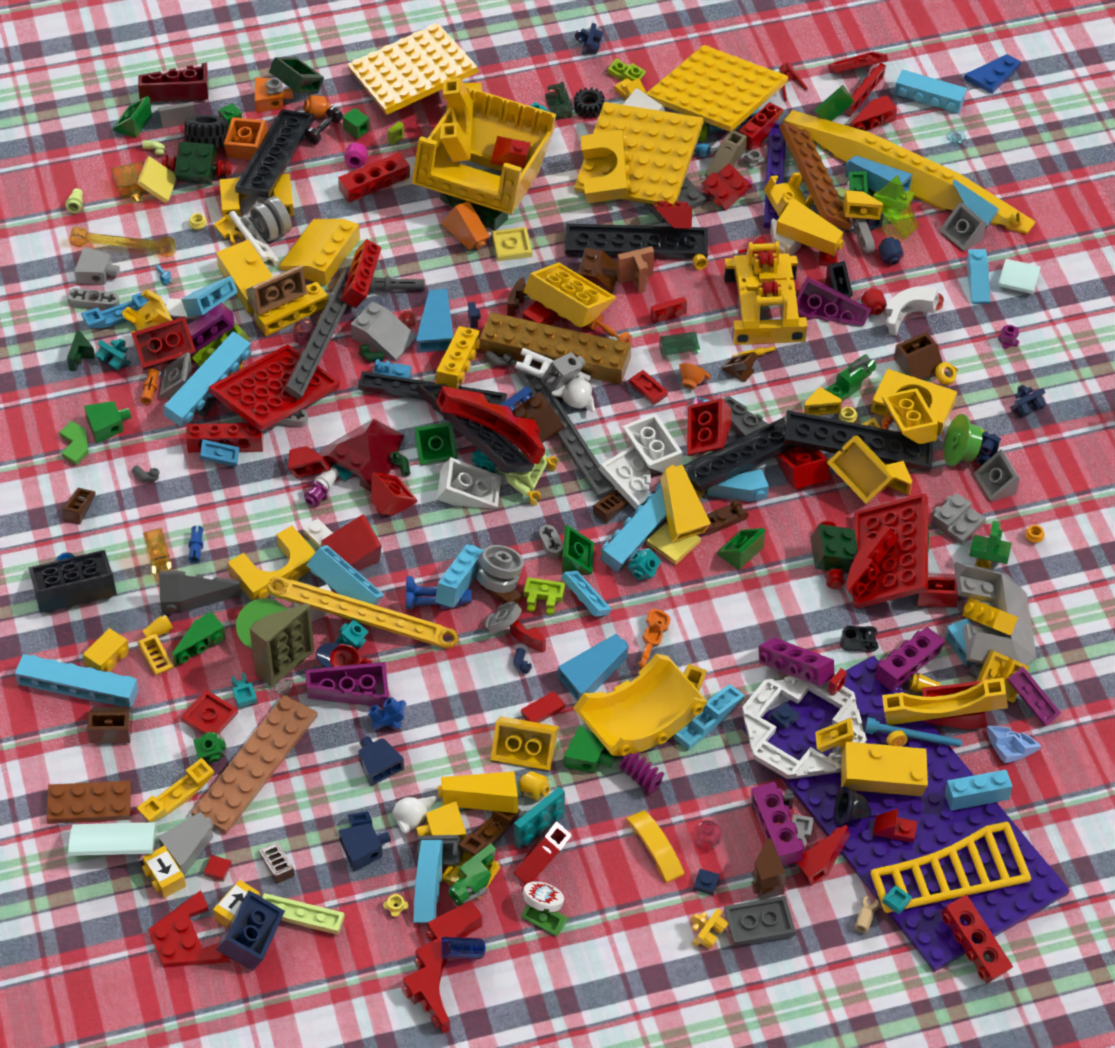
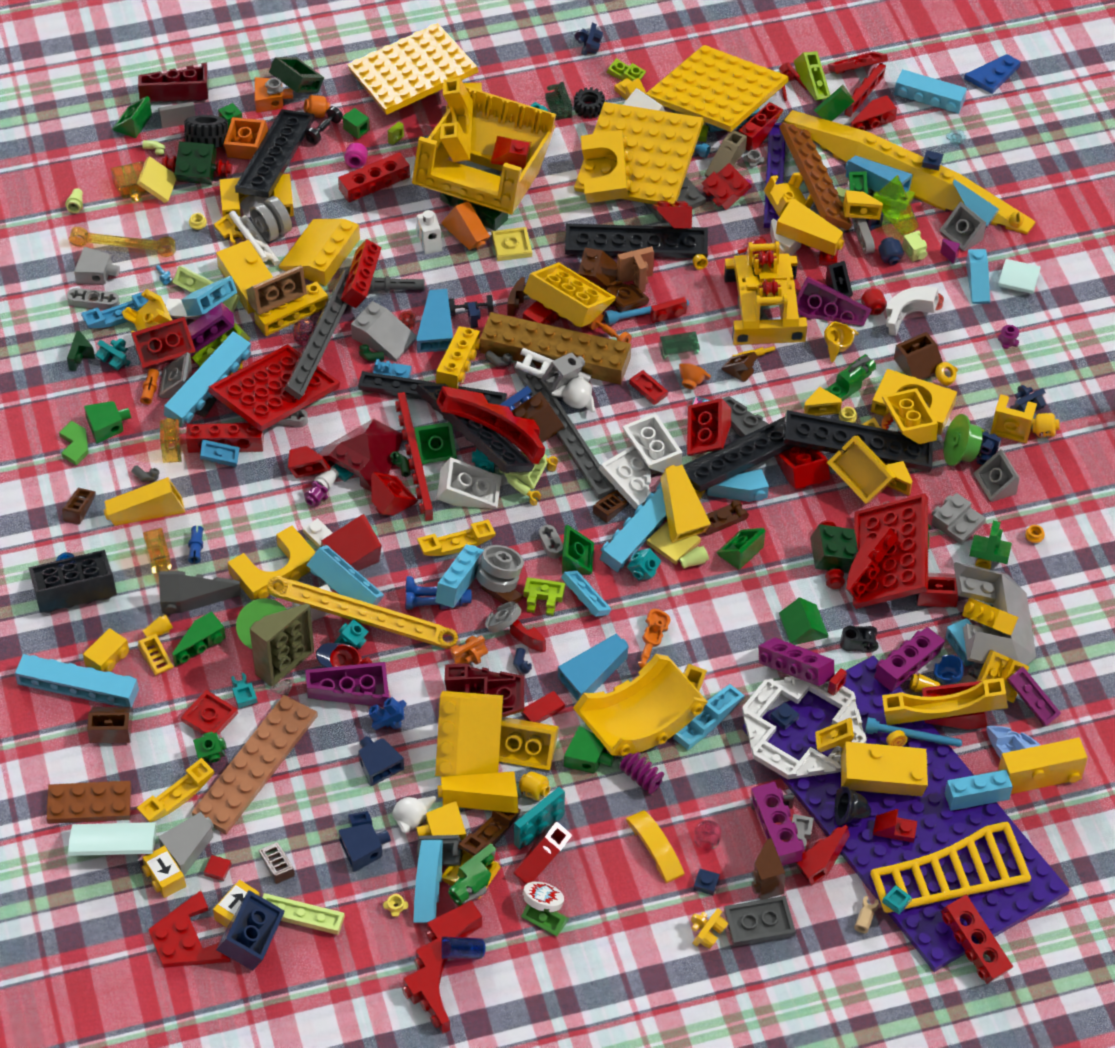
none -> yellow slope [104,477,185,526]
none -> clear yellow torso [160,418,182,463]
none -> yellowish green plate [172,266,240,313]
none -> red plate [395,392,433,521]
none -> white torso [416,210,442,255]
none -> yellow slope [417,519,496,556]
none -> yellow slope [435,691,503,777]
none -> dark red wedge [444,663,525,718]
none -> black wheel [448,295,493,316]
none -> orange hips [450,635,488,665]
none -> dark azure piece [604,300,689,325]
none -> reddish brown tile [607,281,649,312]
none -> yellowish green cone [679,546,709,569]
none -> green slope [779,597,829,645]
none -> lime slope [794,51,830,101]
none -> yellow piece [824,321,859,362]
none -> yellowish green brick [902,230,928,262]
none -> dark blue plate [922,150,944,171]
none -> blue hair [933,655,964,685]
none -> magenta slope [940,239,960,264]
none -> yellow panel [990,394,1037,444]
none -> yellow brick [998,737,1088,794]
none -> yellow head [1033,413,1060,438]

